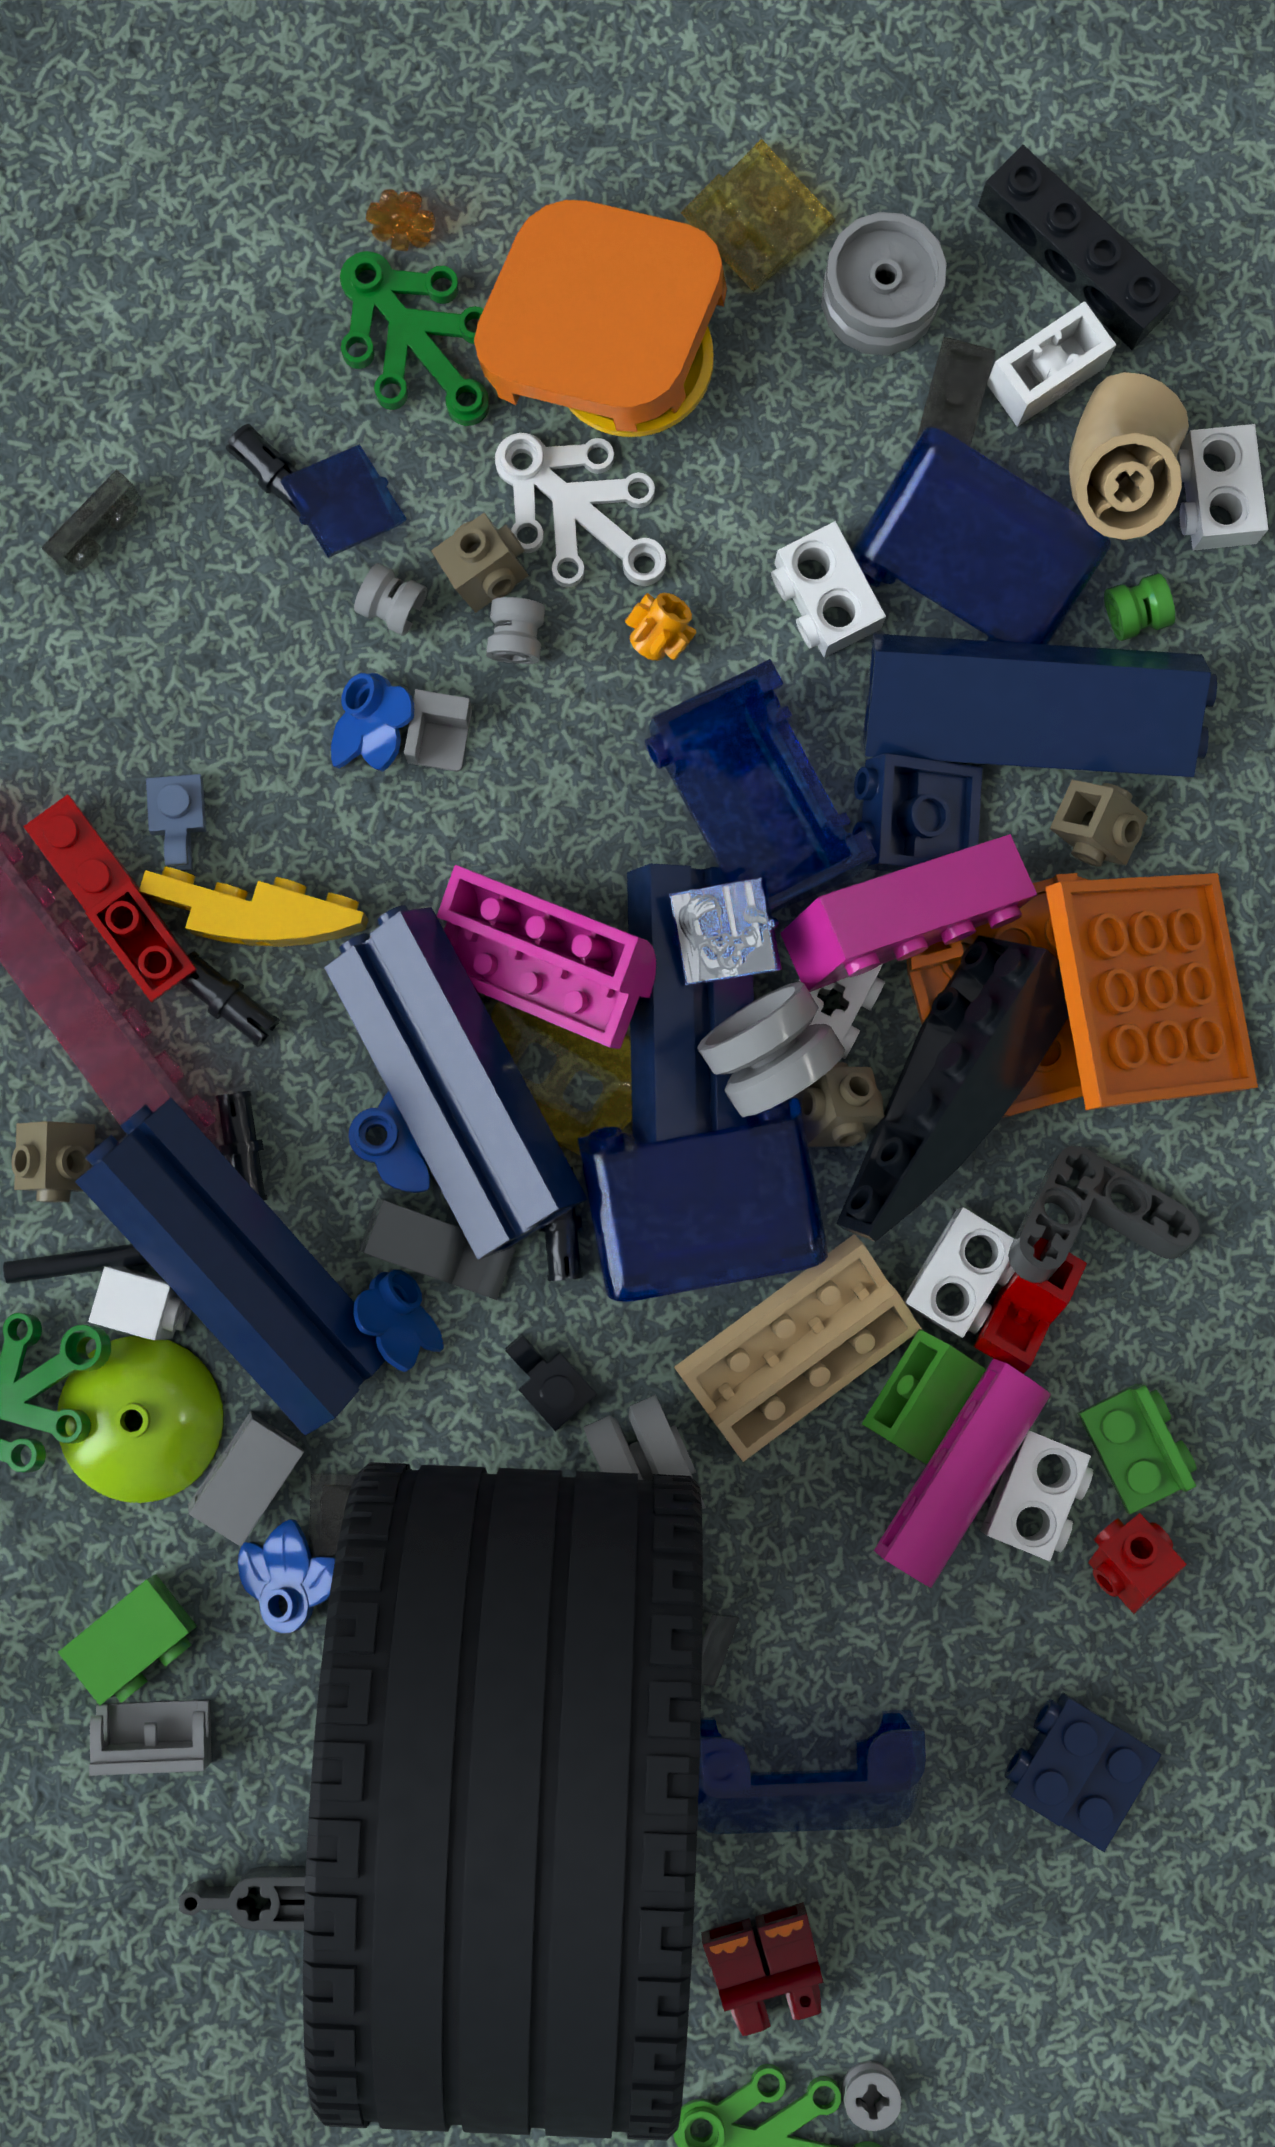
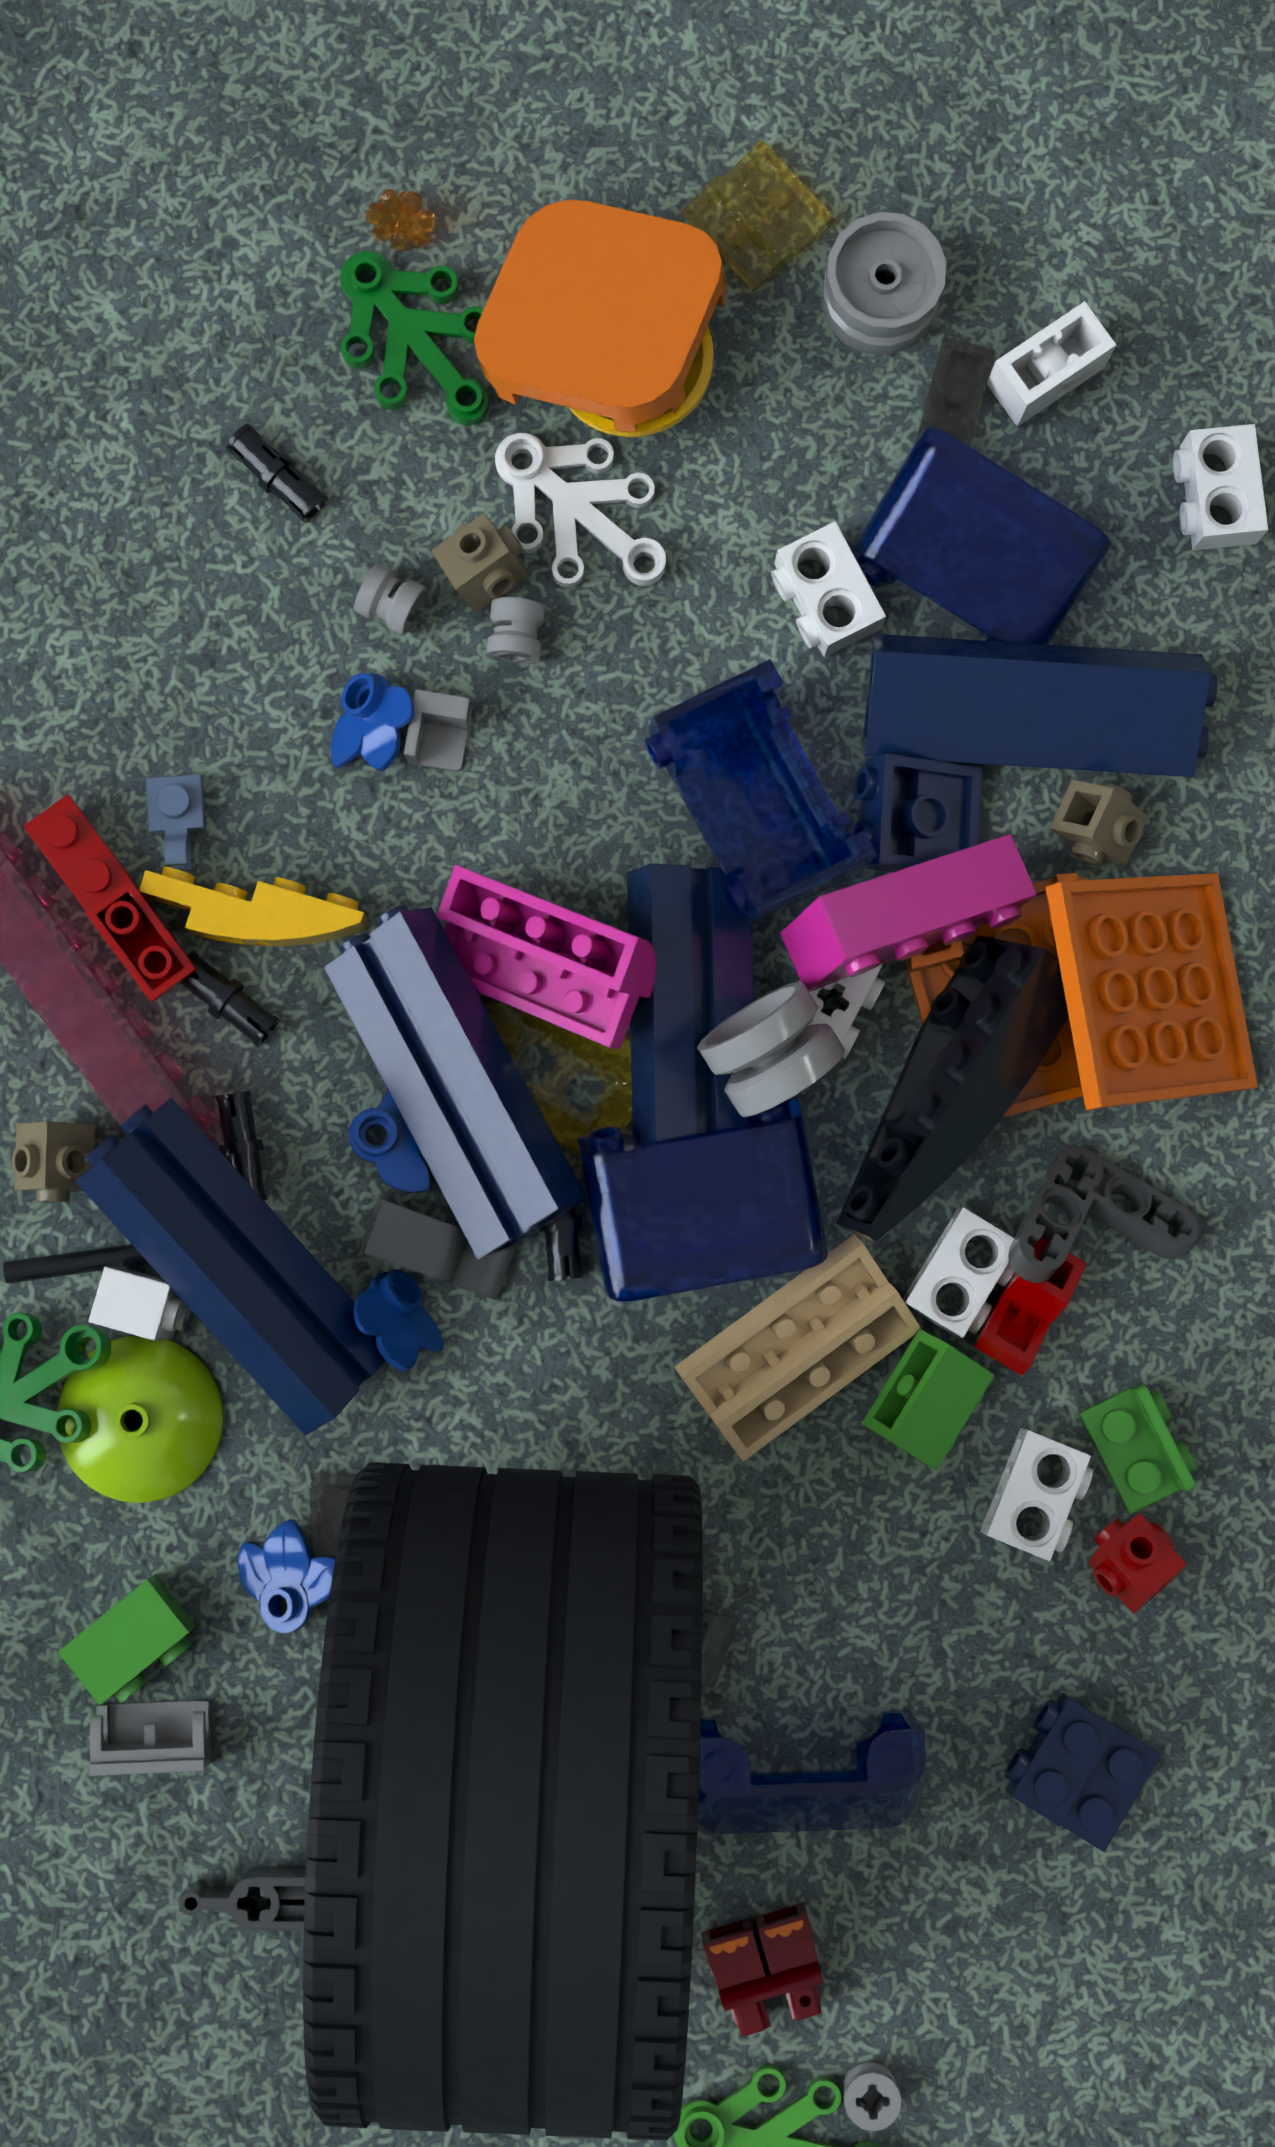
clear smoke plate [41,469,141,575] -> none
light grey hinge [188,1411,304,1547] -> none
clear blue piece [281,444,407,558] -> none
black plate [505,1334,597,1432] -> none
light grey wheel [583,1394,706,1509] -> none
light orange gear [625,593,696,661] -> none
piece [669,877,782,985] -> none
dark tan brick [793,1062,885,1147] -> none
dark pink brick [874,1359,1051,1588] -> none
black brick [978,145,1181,350] -> none
tan brick [1069,372,1189,540] -> none
bright green wheel [1104,573,1175,641] -> none

